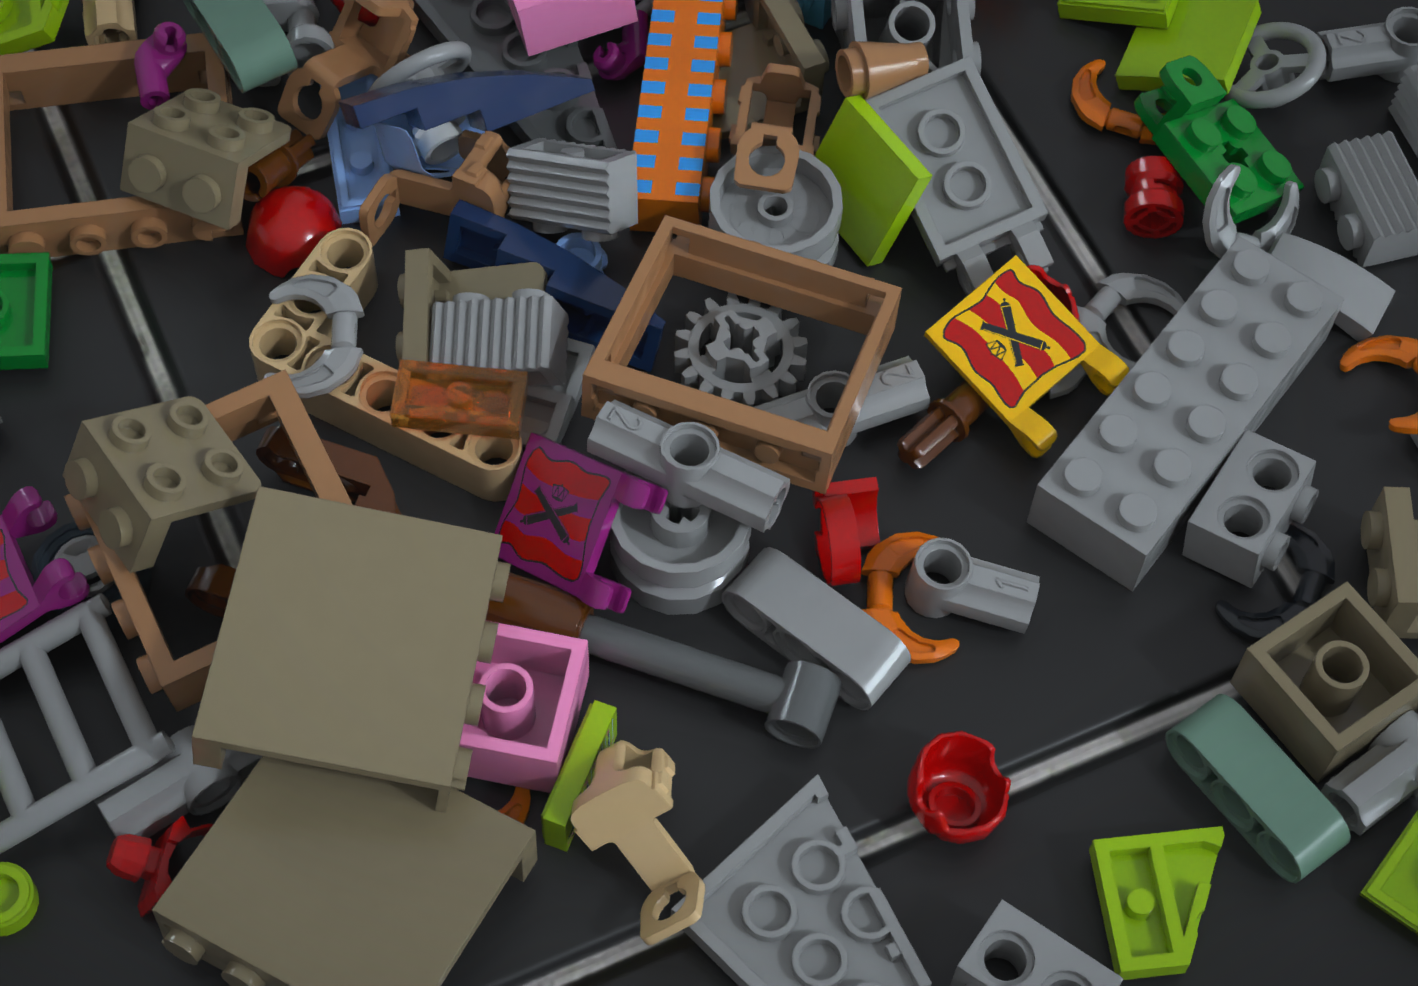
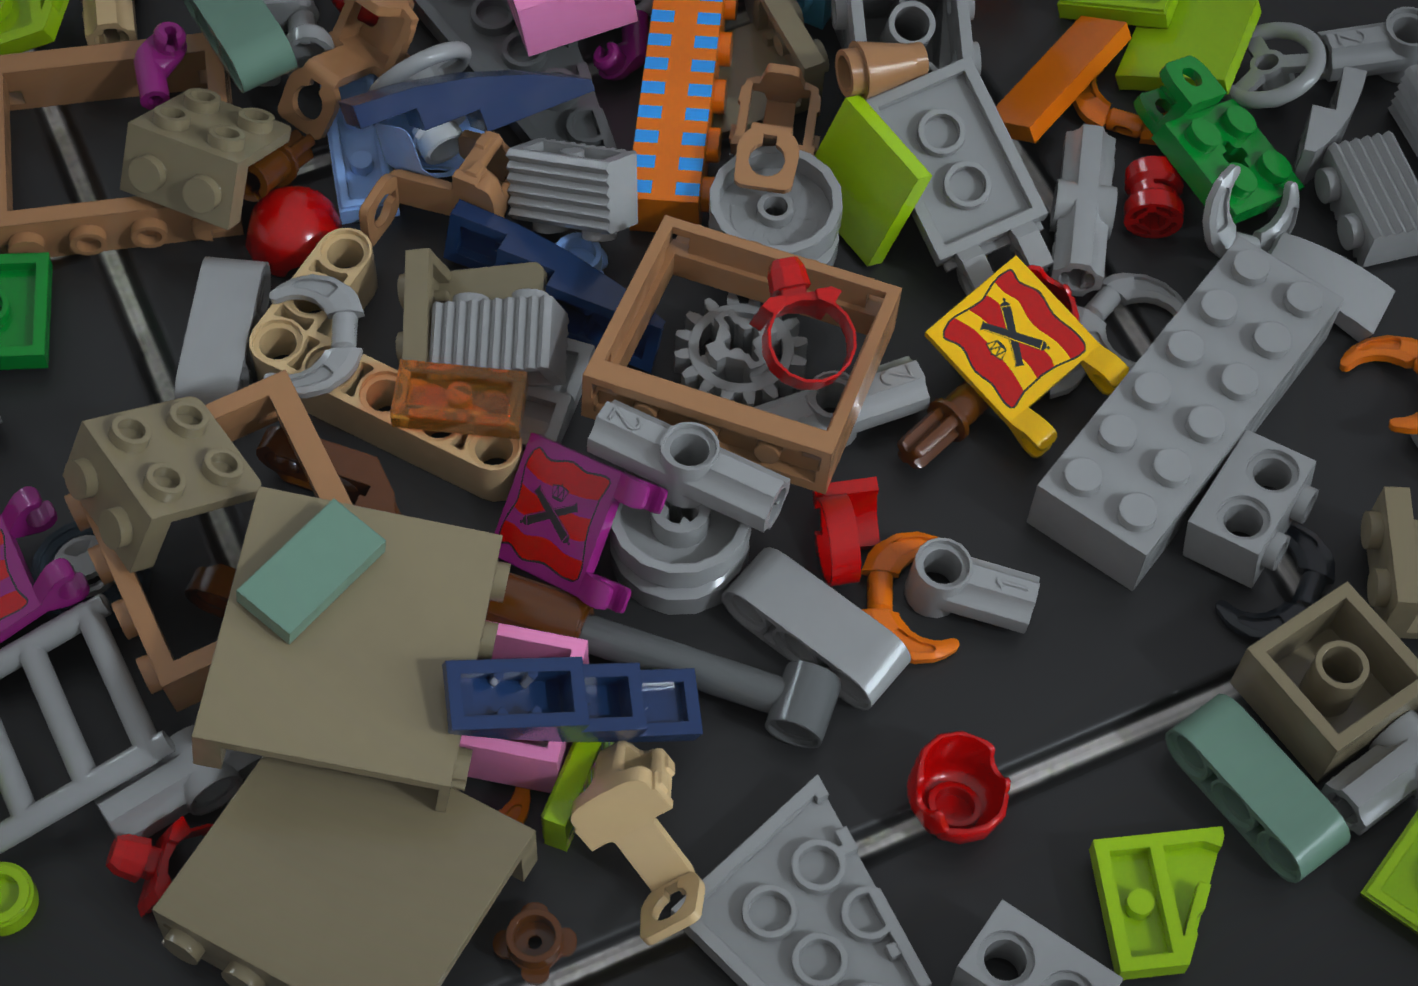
none -> light grey beam [174,257,271,405]
none -> sand green tile [236,499,386,645]
none -> dark blue slope [442,657,703,742]
none -> reddish brown plate [493,902,577,985]
none -> red piece [749,256,857,390]
none -> orange tile [996,16,1132,143]
none -> light grey piece [1049,124,1118,297]
none -> light grey slope [1293,66,1367,185]

